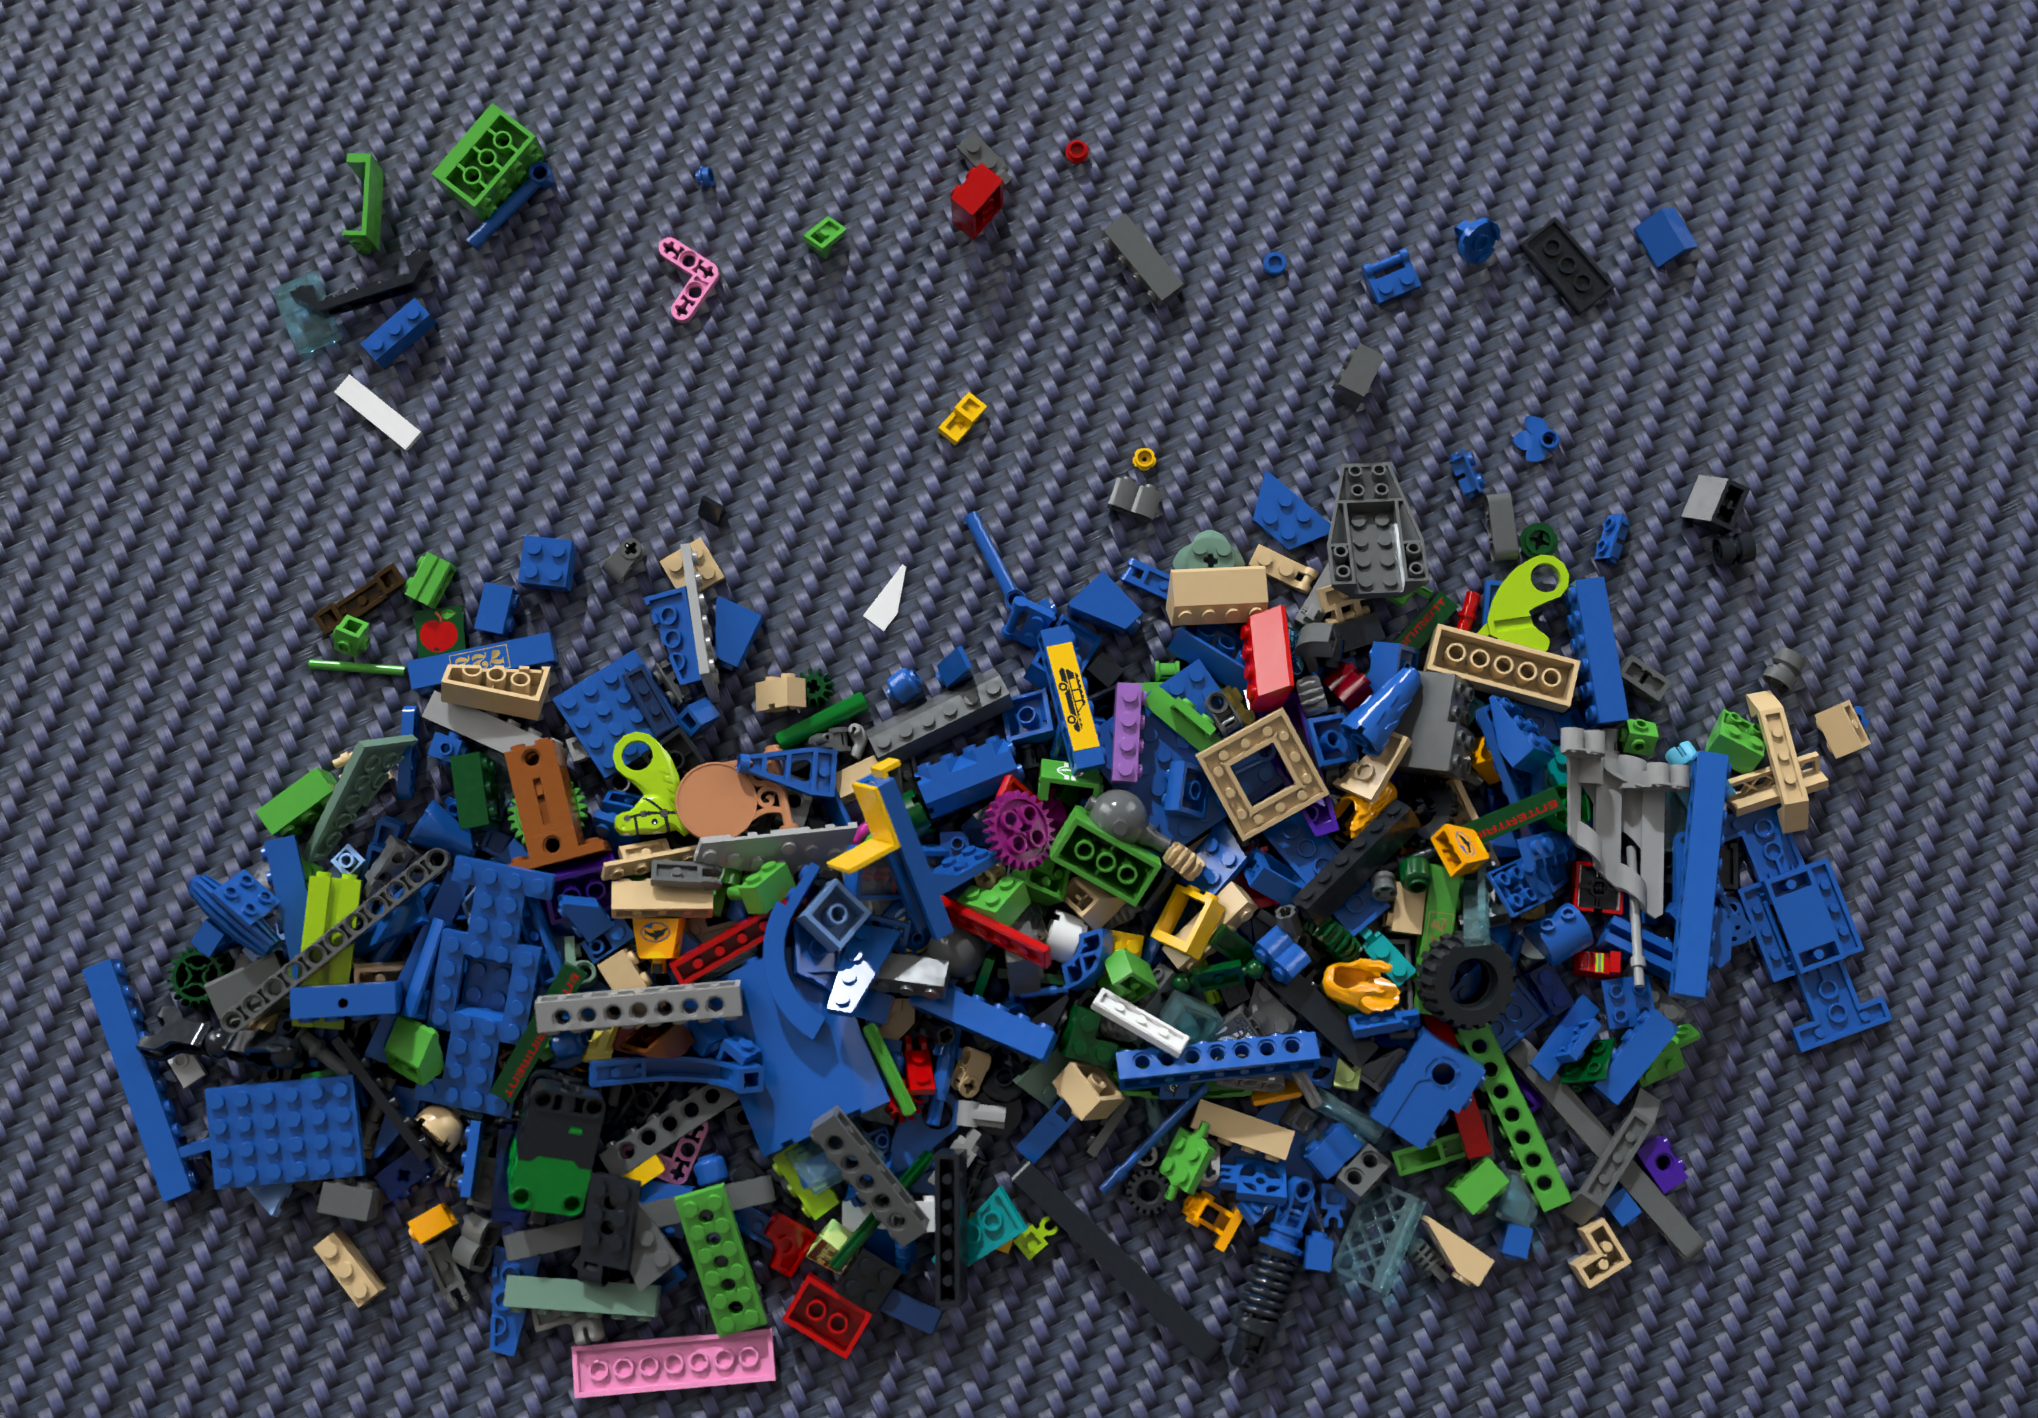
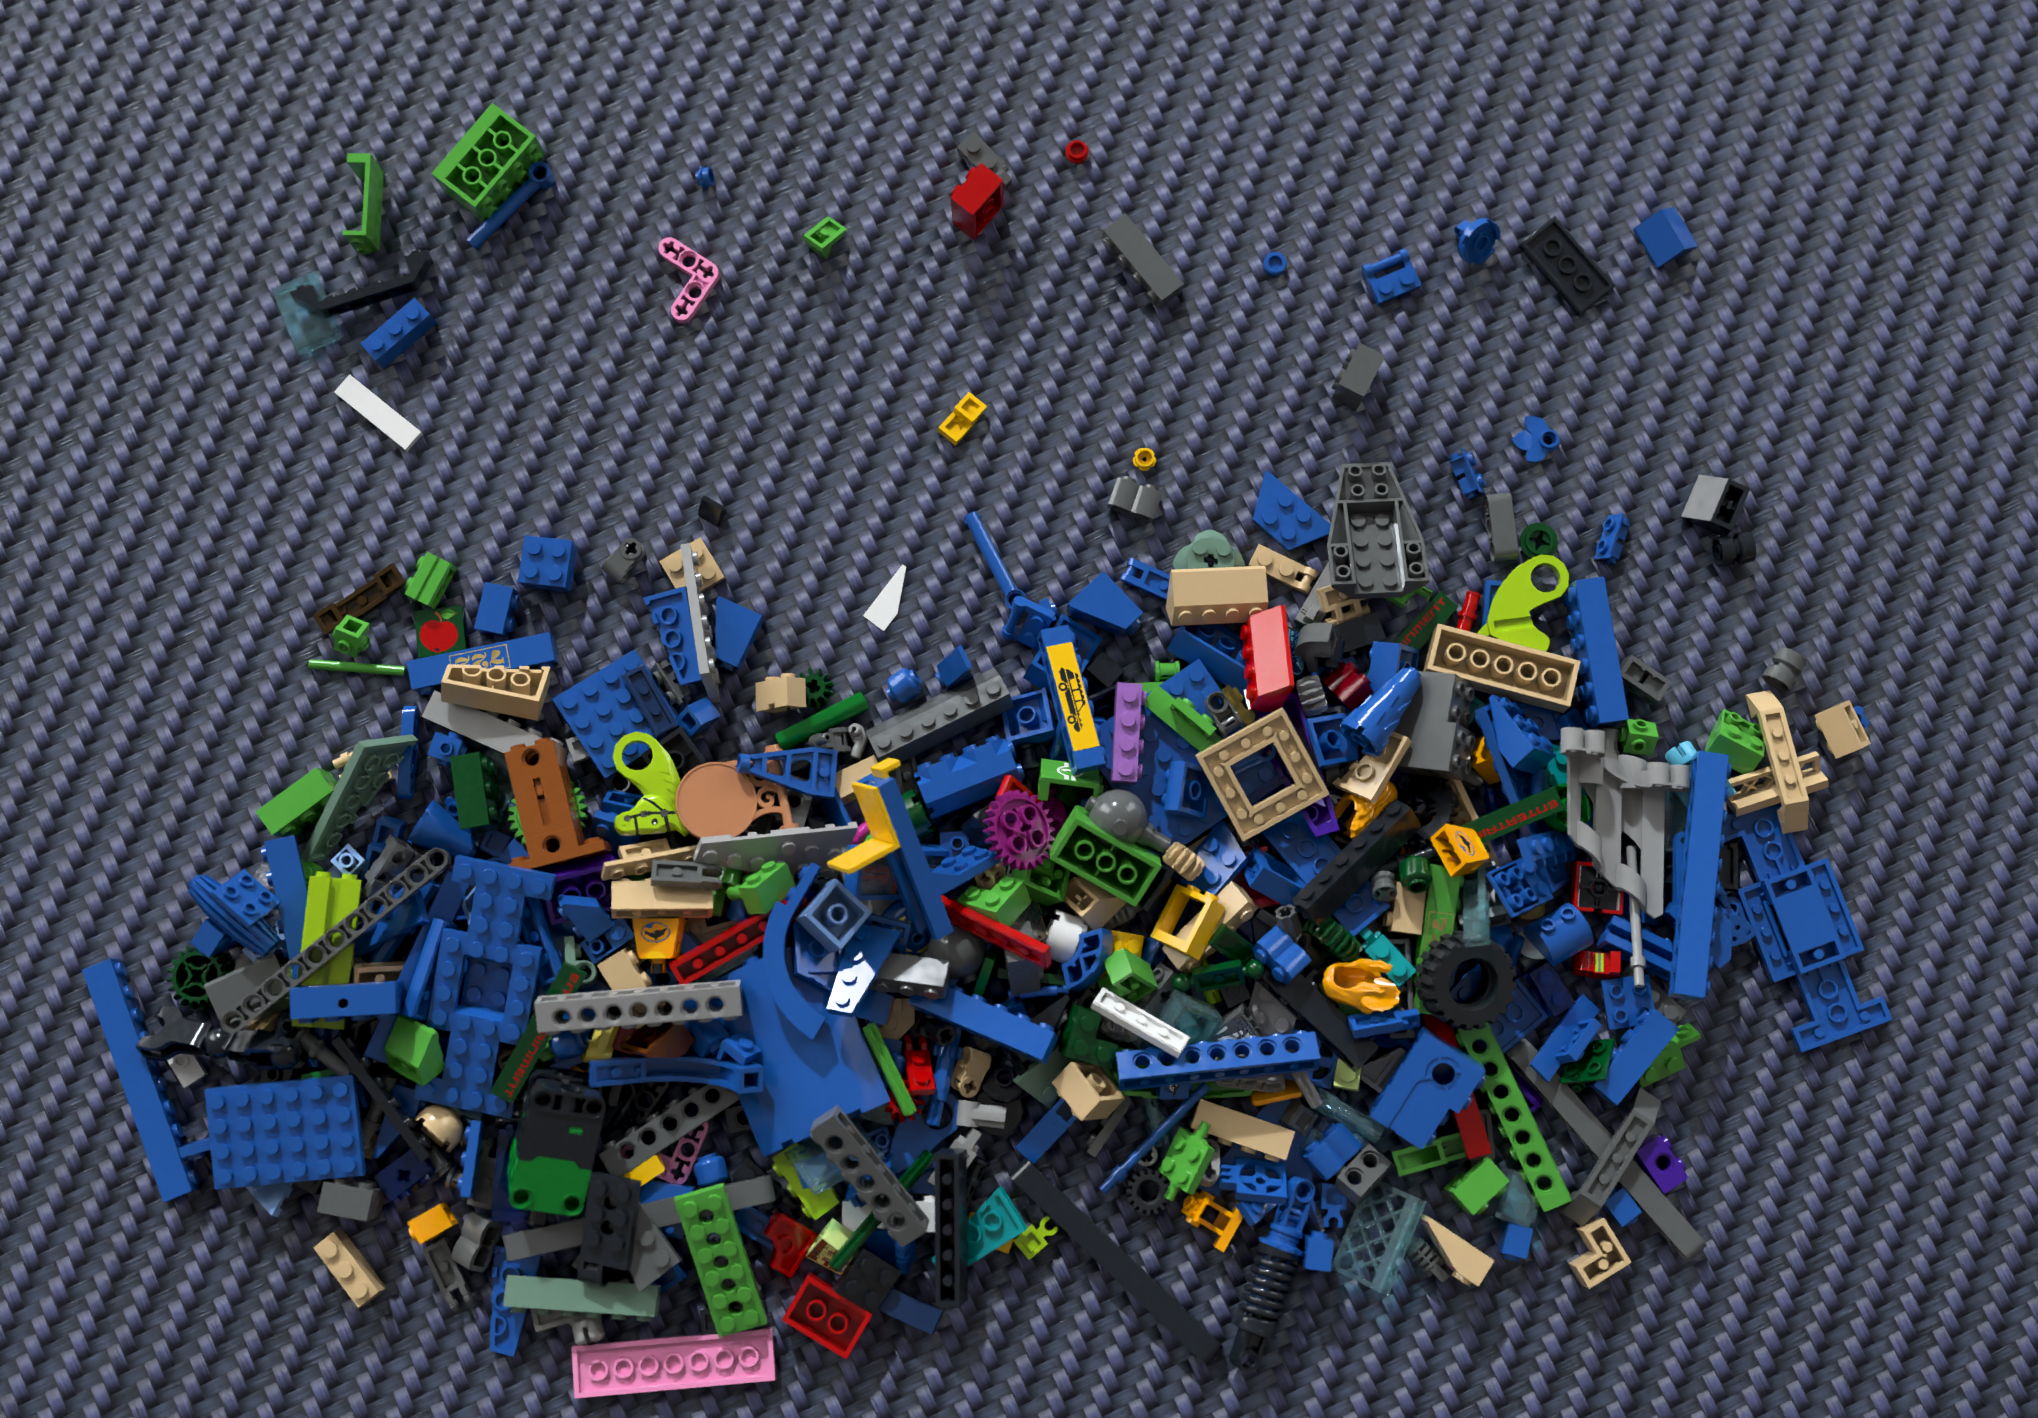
blue brick [1490,831,1521,859] -> none

